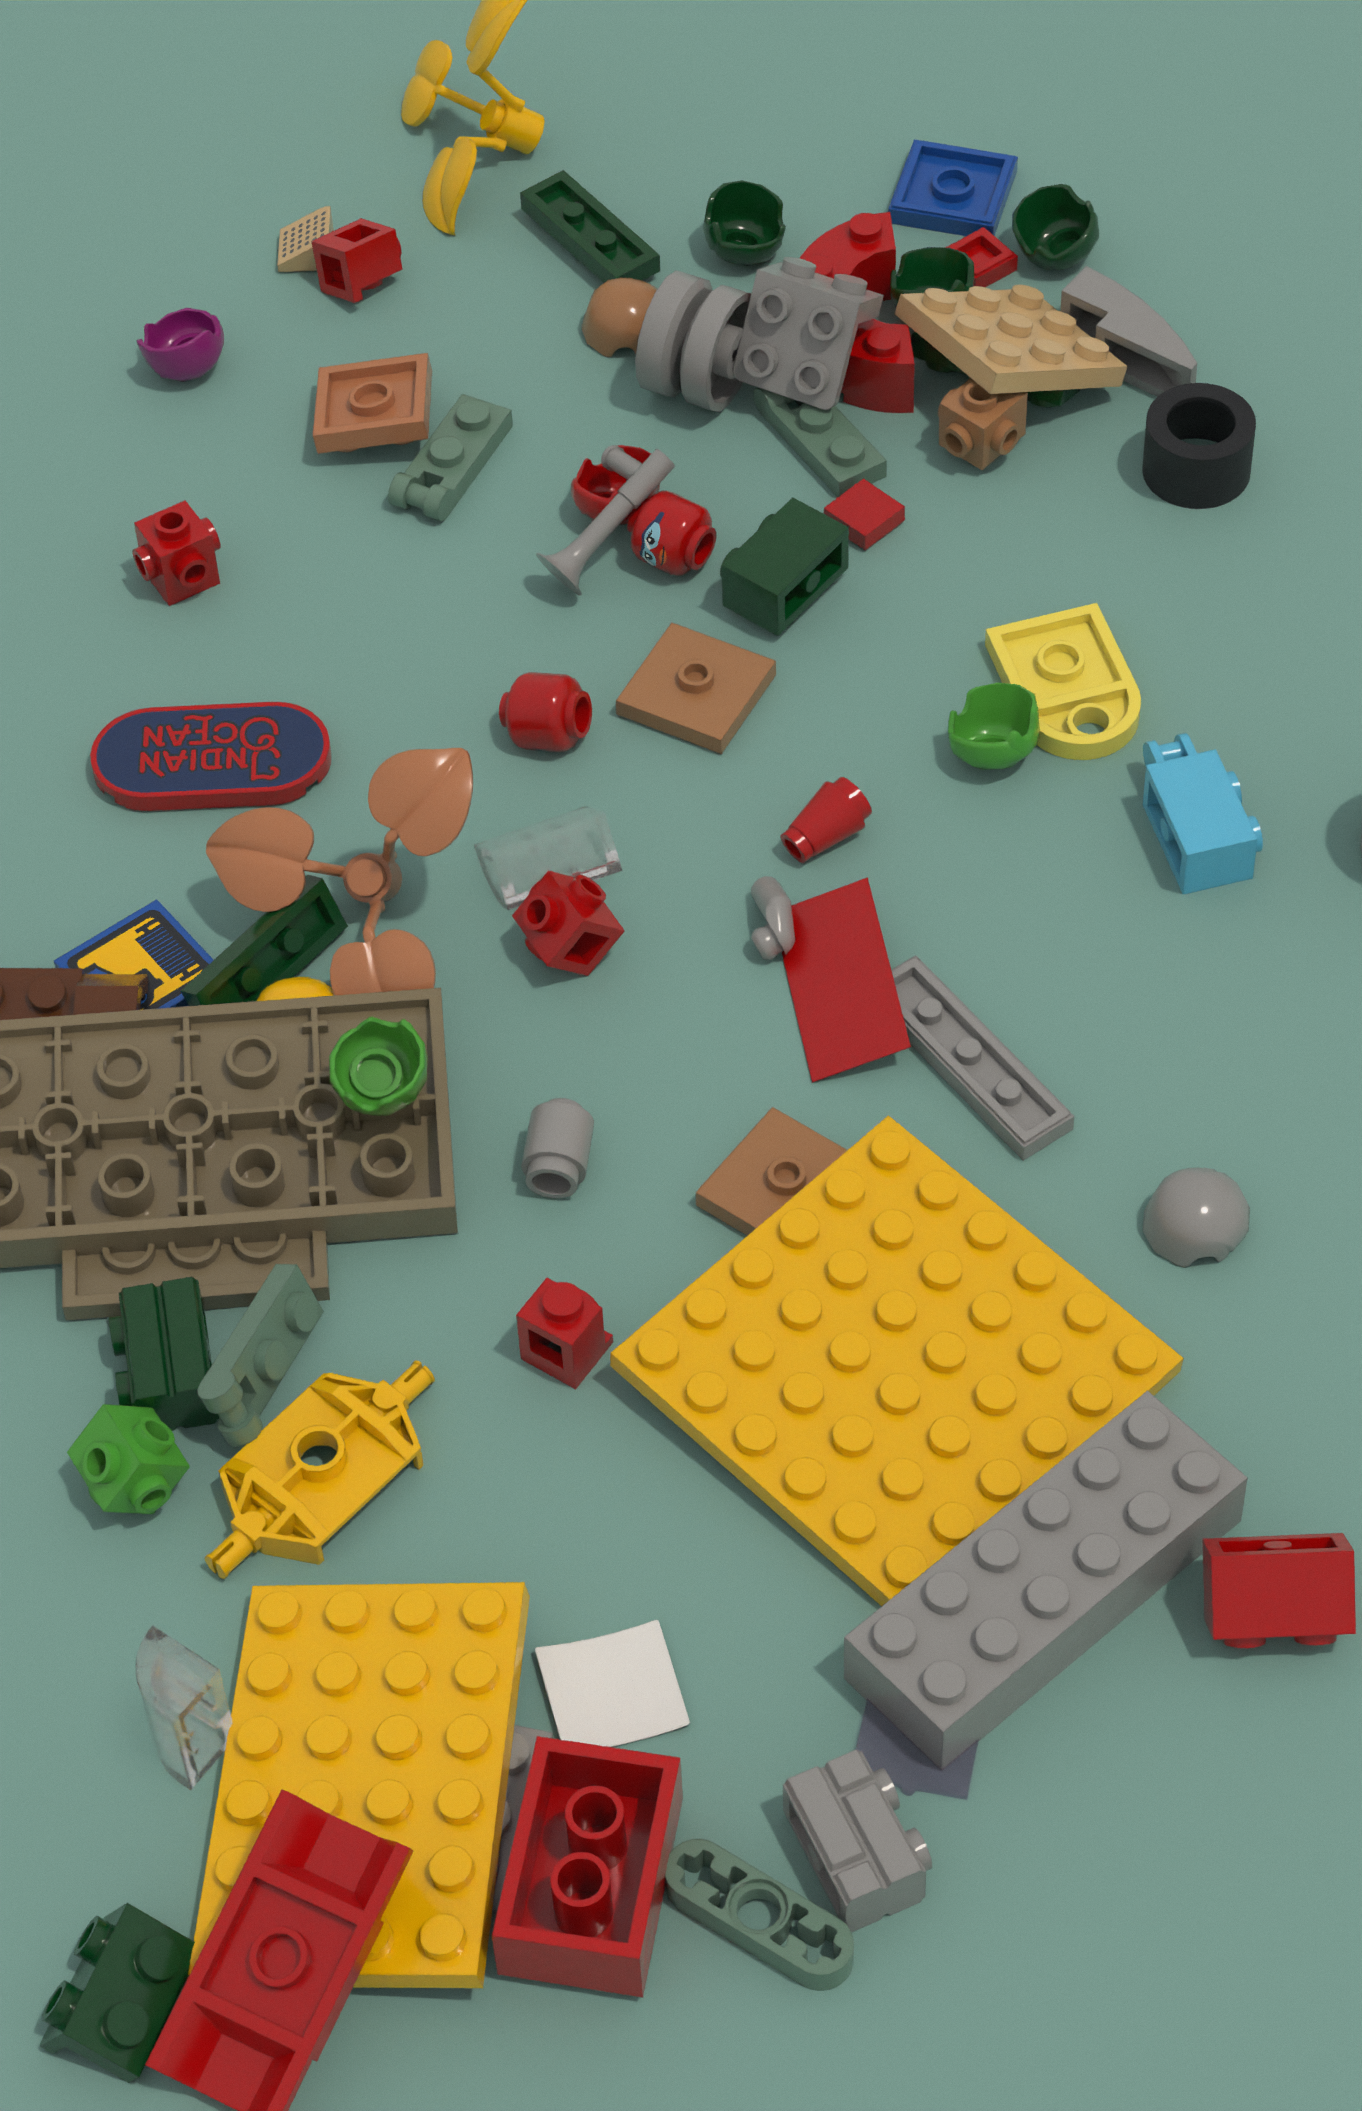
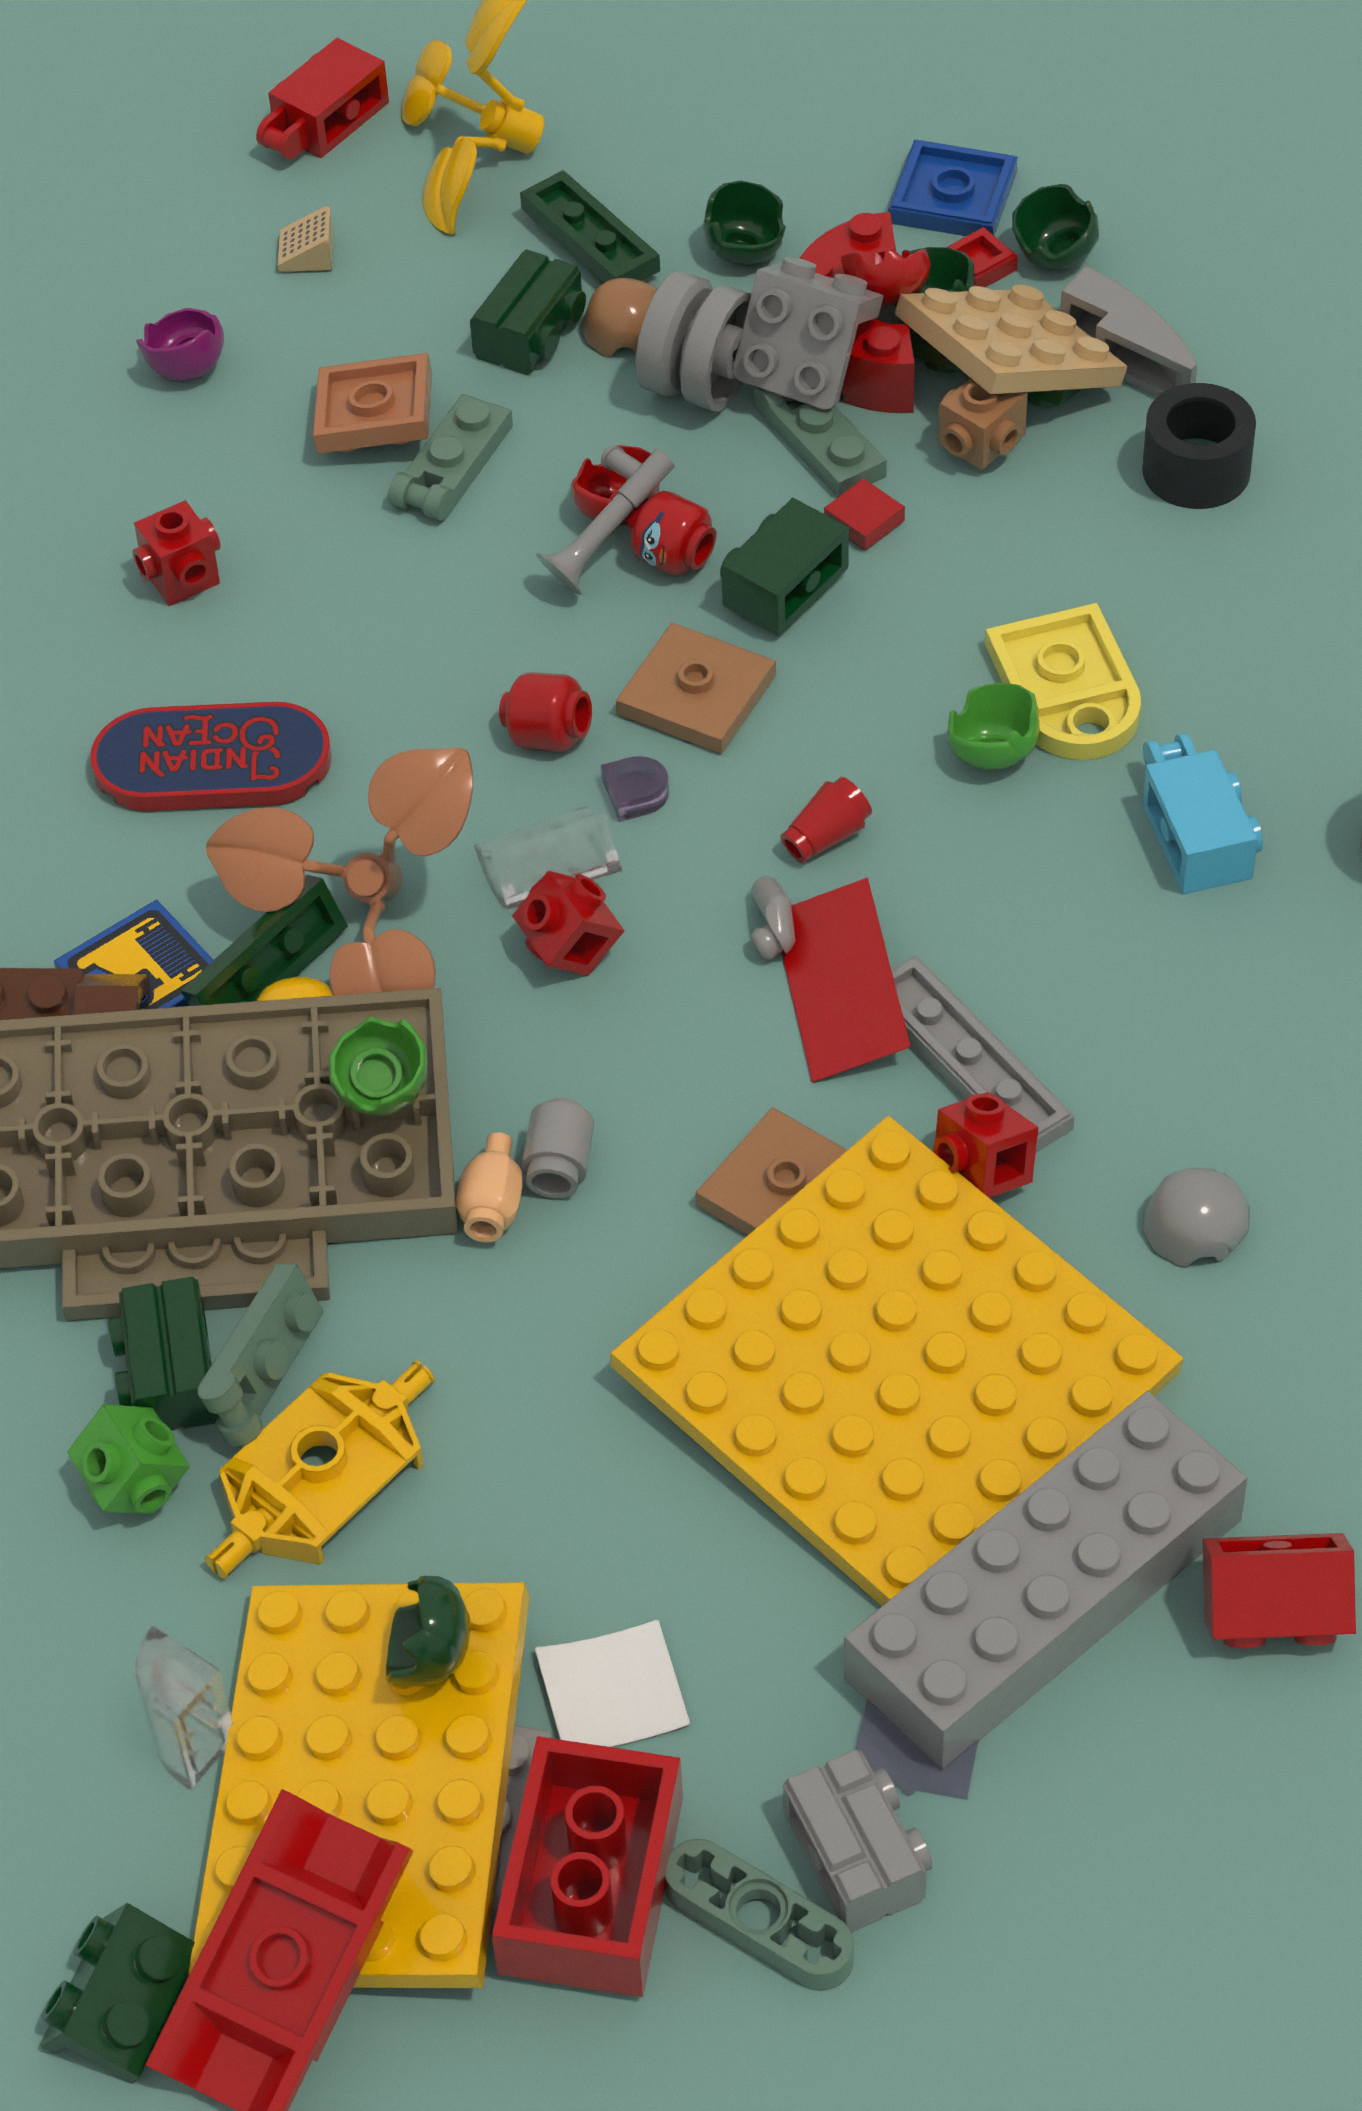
red brick [311,218,403,303] -> none
red brick [516,1277,613,1390] -> none
none -> red brick [256,37,389,159]
none -> dark green hair [386,1576,470,1686]
none -> light nougat plant [455,1132,522,1242]
none -> dark green brick [470,249,586,375]
none -> clear purple tile [601,756,669,822]
none -> red hair [841,248,931,307]
none -> red brick [933,1092,1039,1198]

